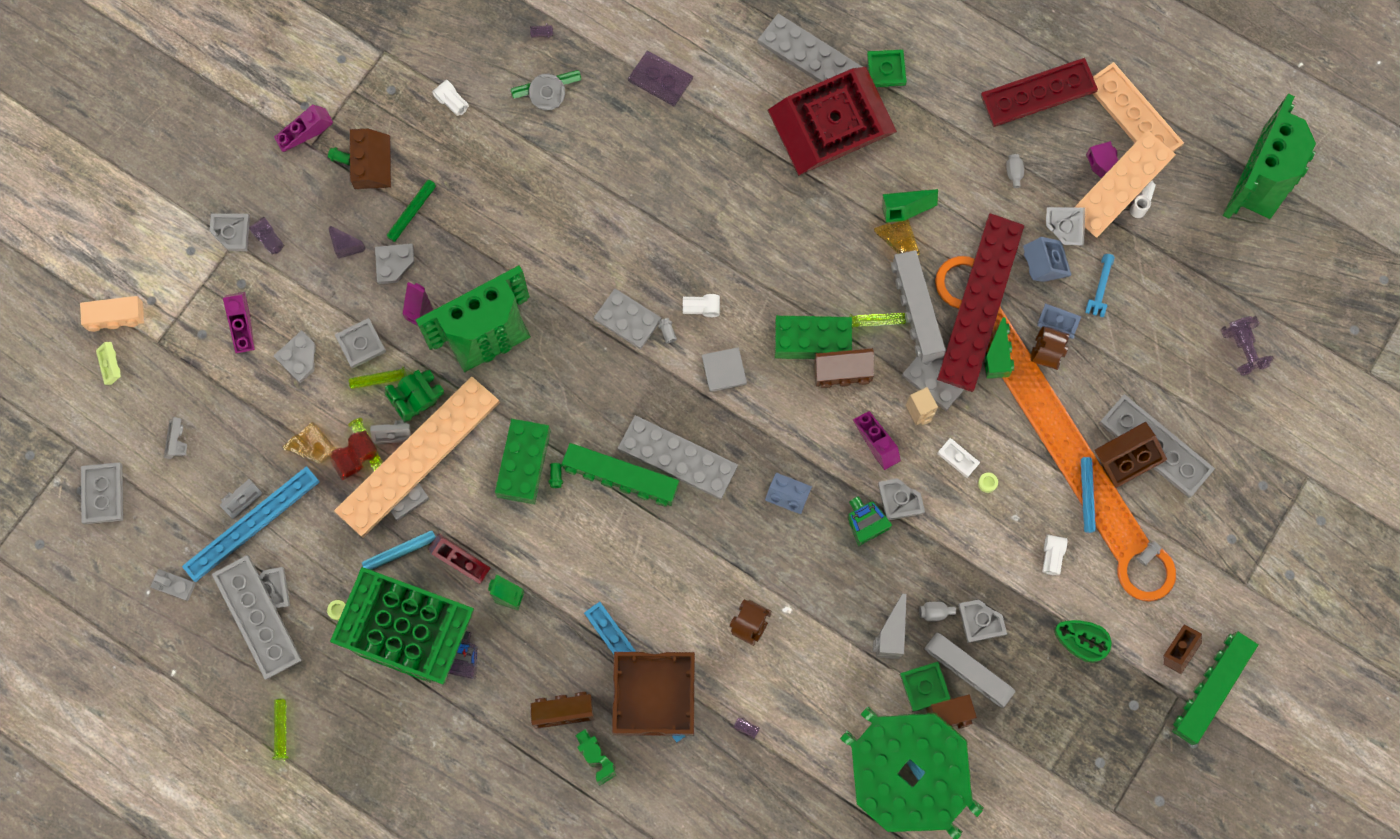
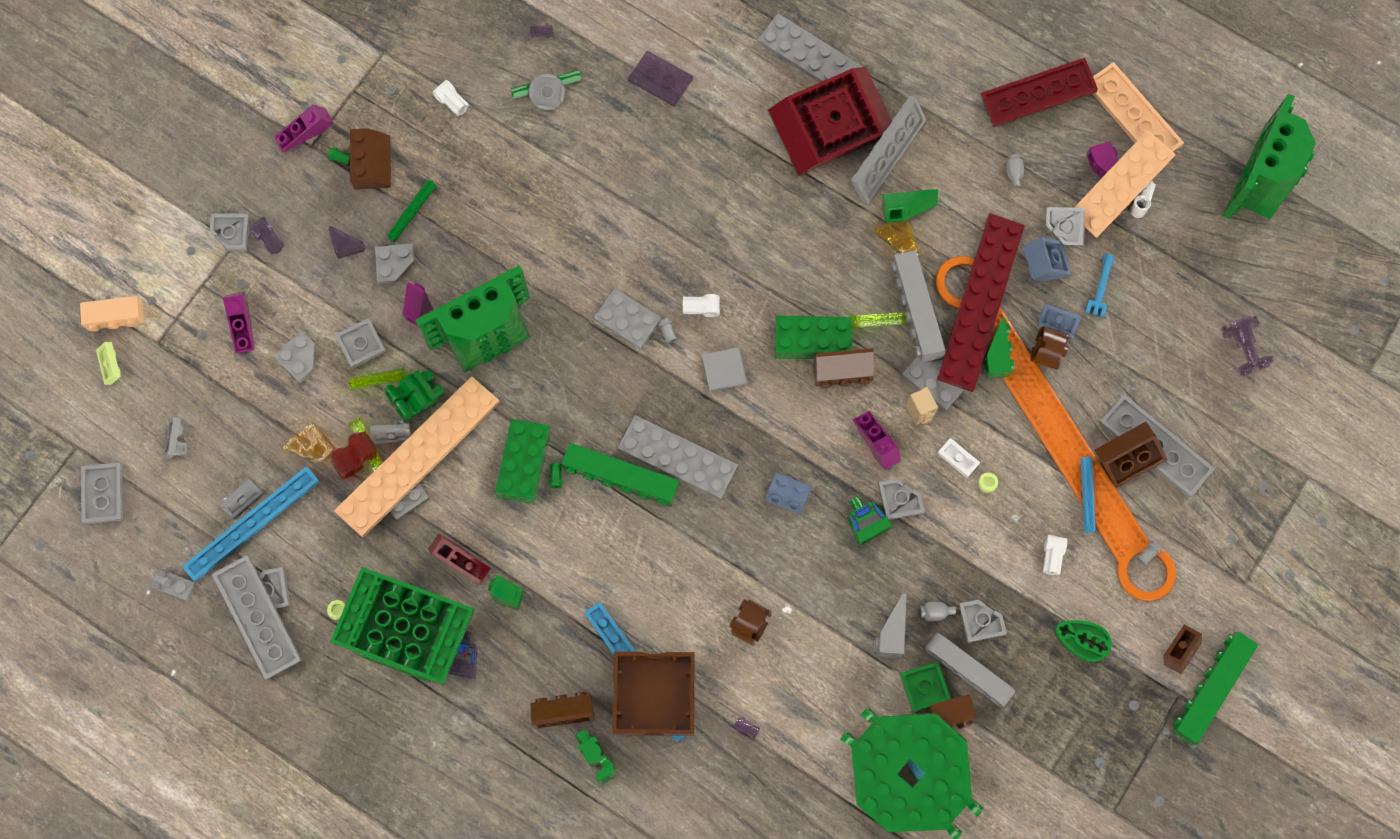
clear neon green axle [272,699,289,760] -> none
medium azure axle [362,531,436,570] -> none
green plate [867,50,907,87] -> none
none -> light grey plate [851,96,926,204]

